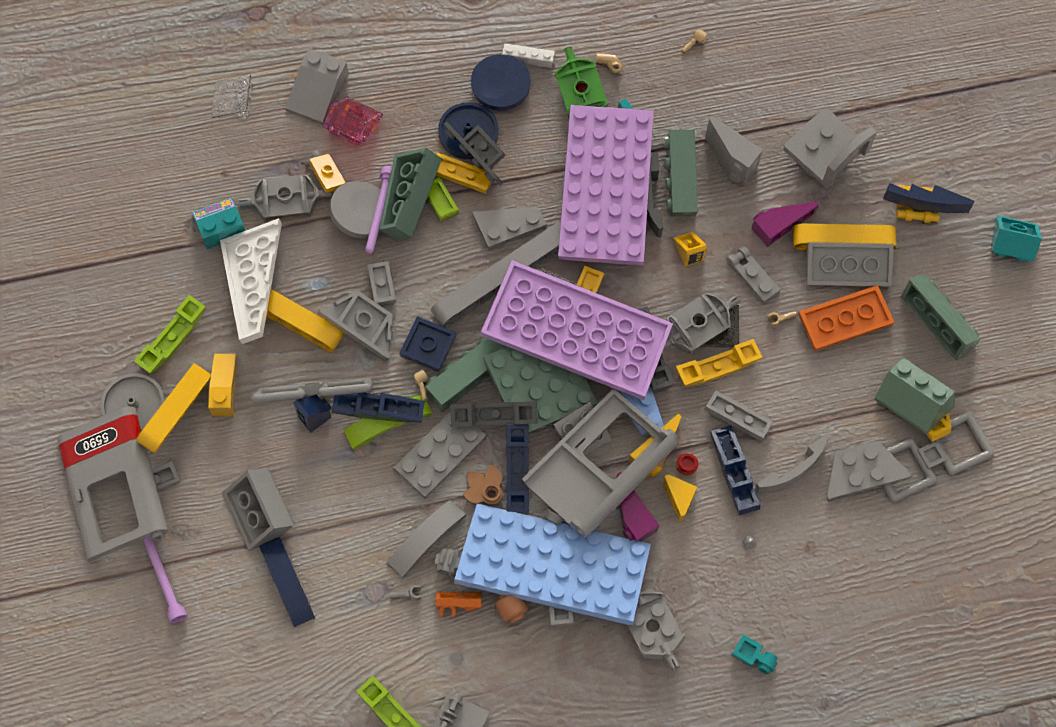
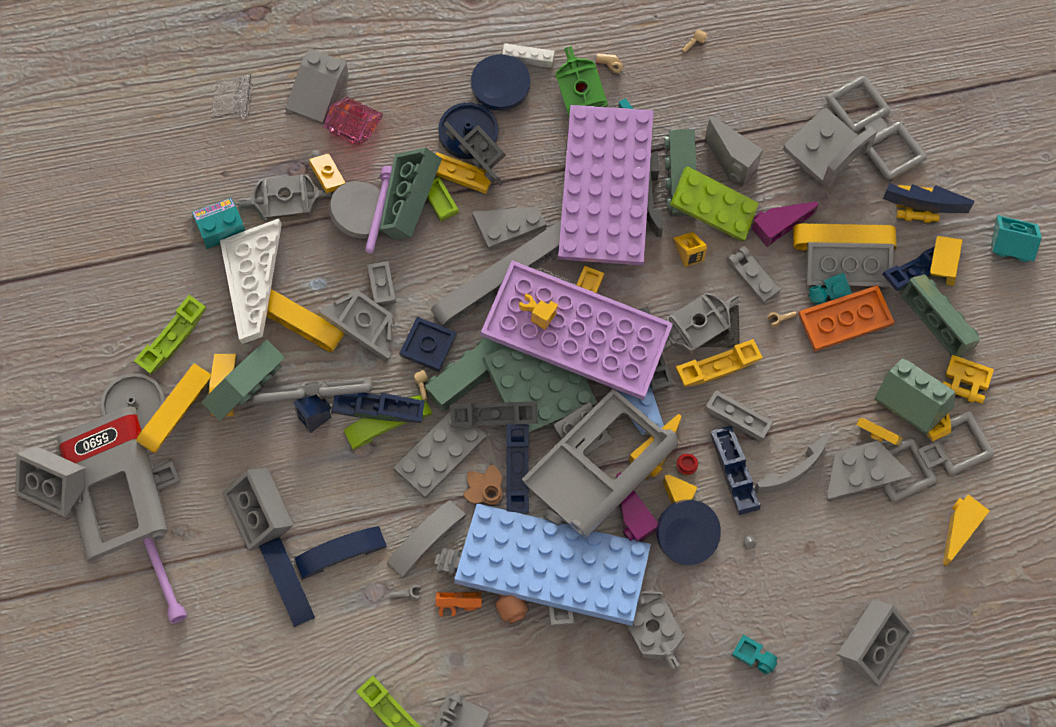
none -> light grey slope [15,446,86,516]
none -> sand green wedge [201,339,285,421]
none -> dark blue slope [295,526,387,580]
none -> yellow piece [519,294,558,330]
none -> dark blue piece [656,499,721,565]
none -> lime plate [670,166,759,242]
none -> teal plate [808,273,852,306]
none -> light grey bar [826,75,927,181]
none -> light grey slope [837,599,914,686]
none -> yellow plate [856,418,903,446]
none -> dark blue slope [882,246,935,291]
none -> yellow panel [930,236,963,286]
none -> yellow plate [943,355,994,404]
none -> yellow slope [943,494,990,566]

